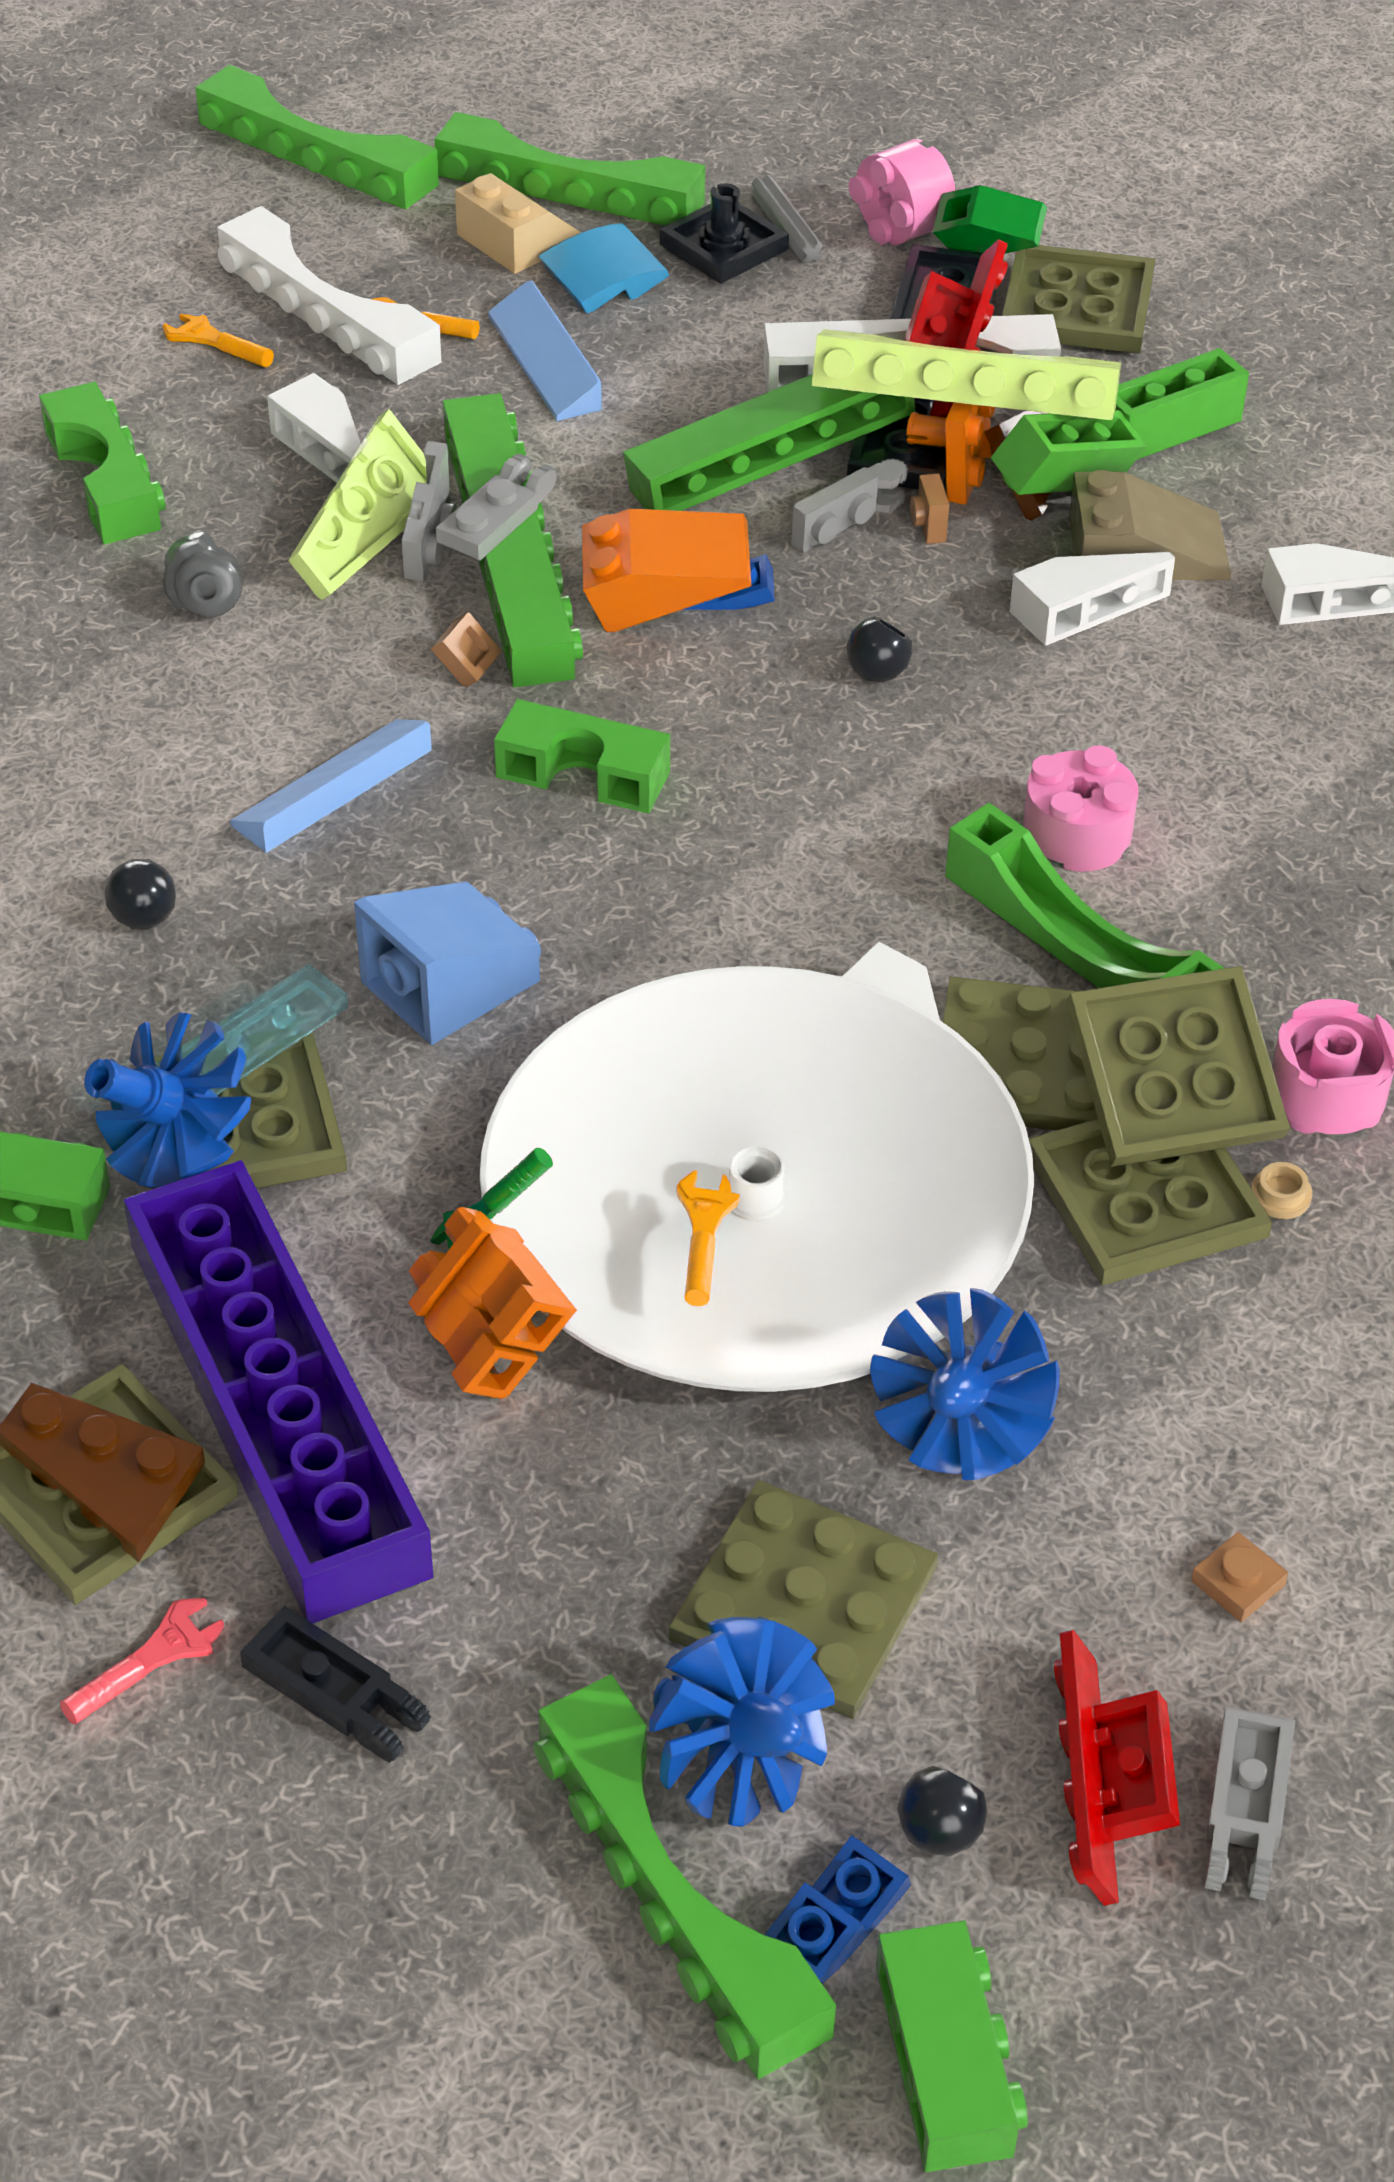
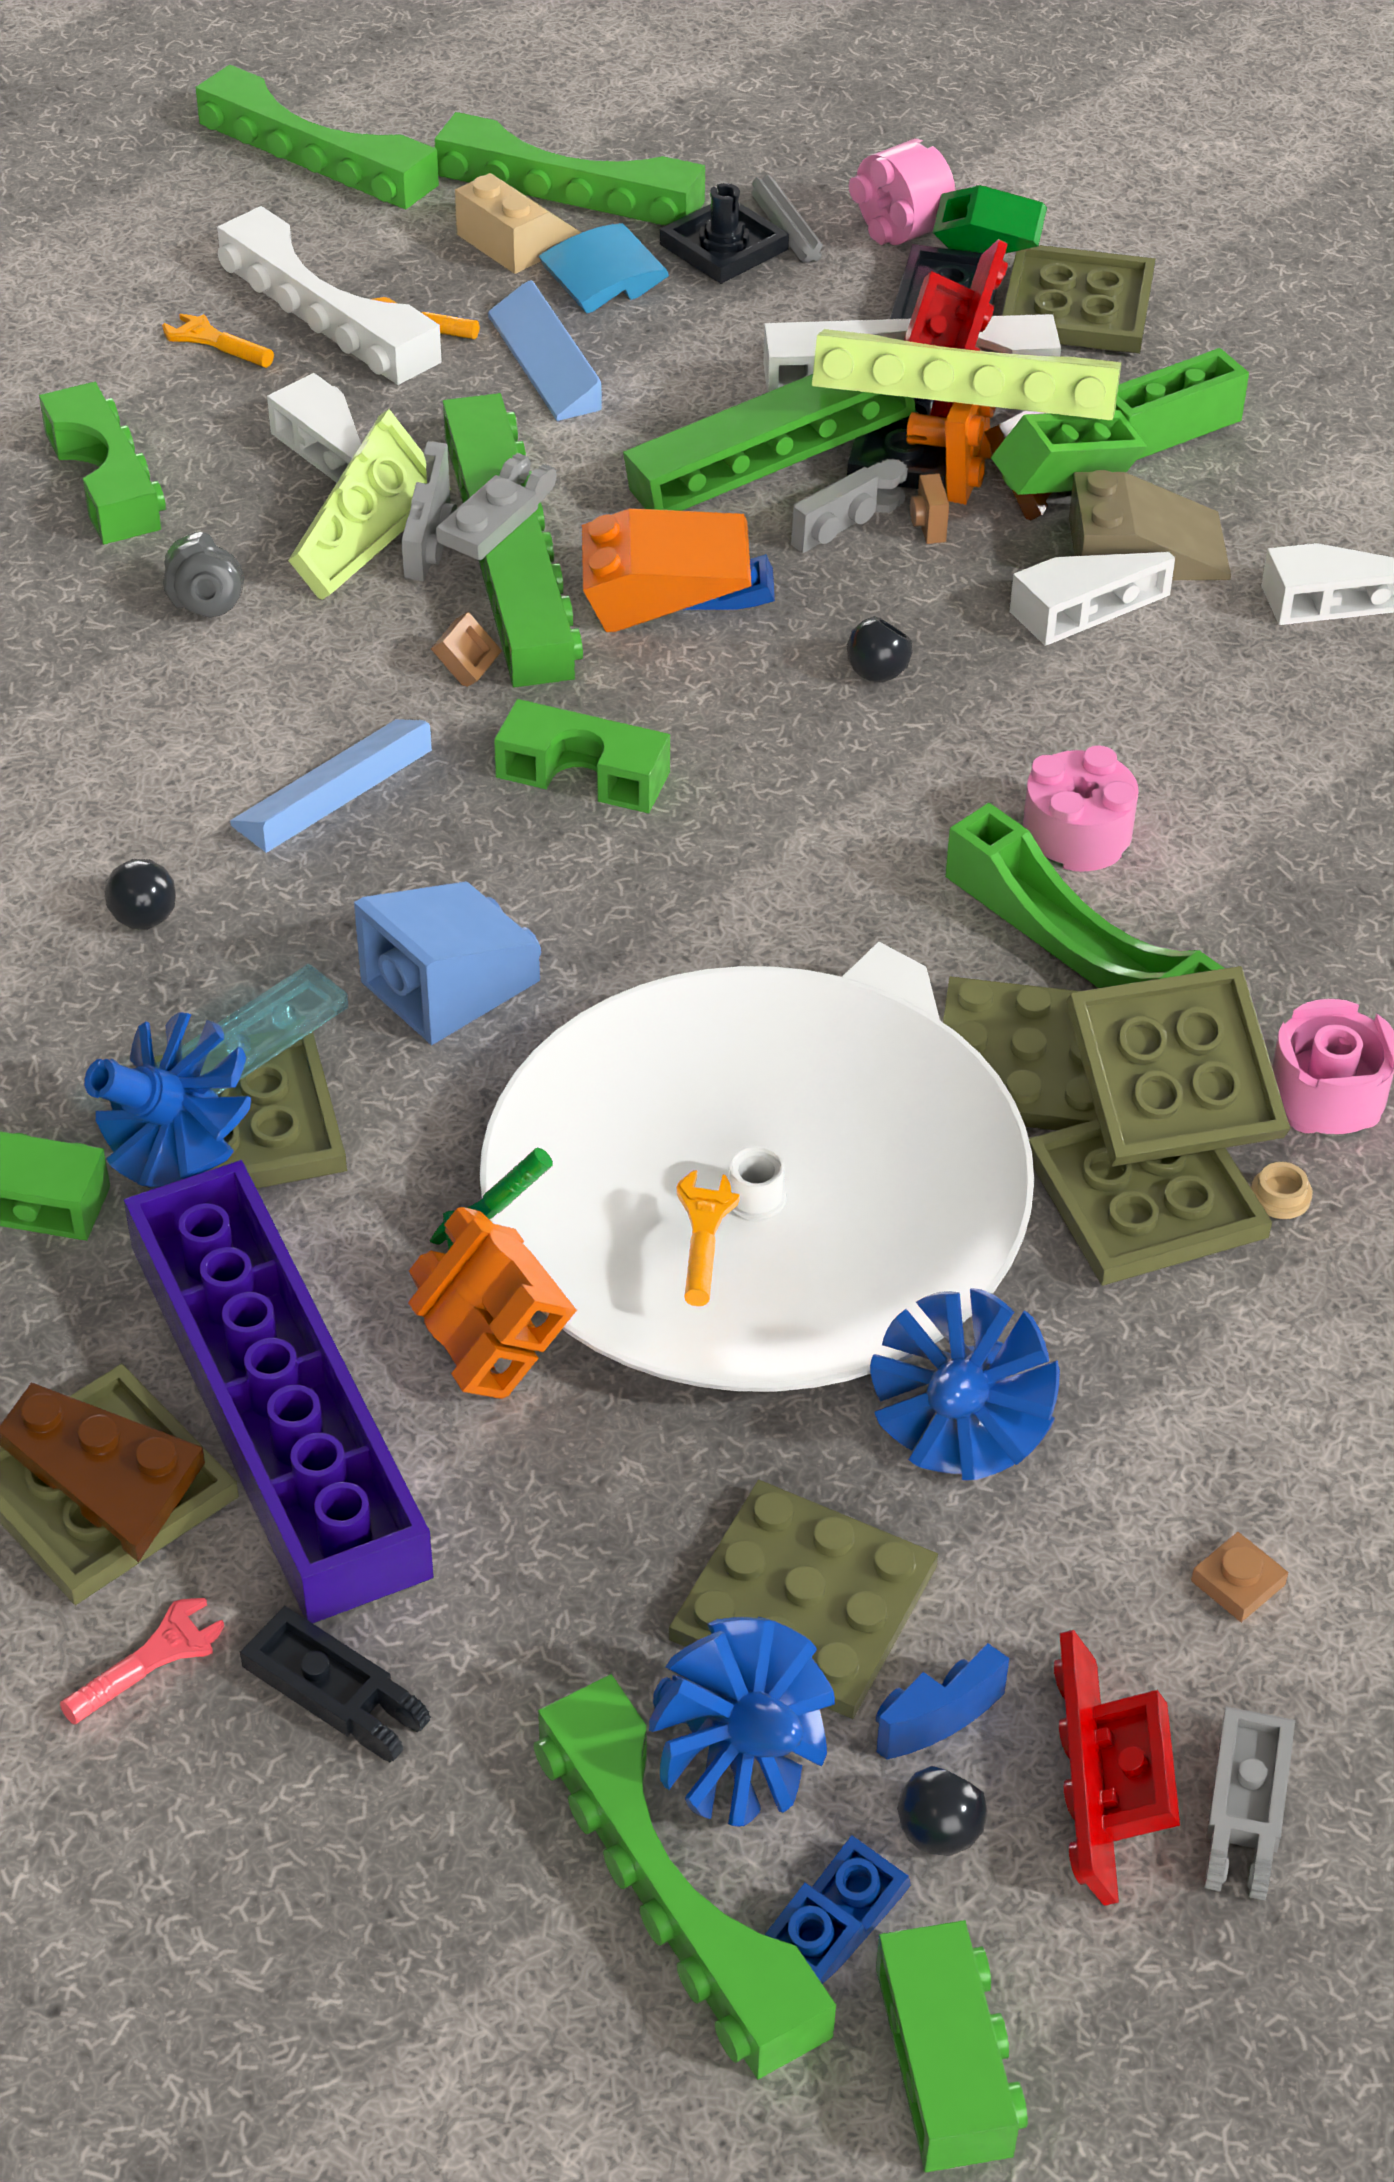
none -> blue slope [876,1643,1010,1760]

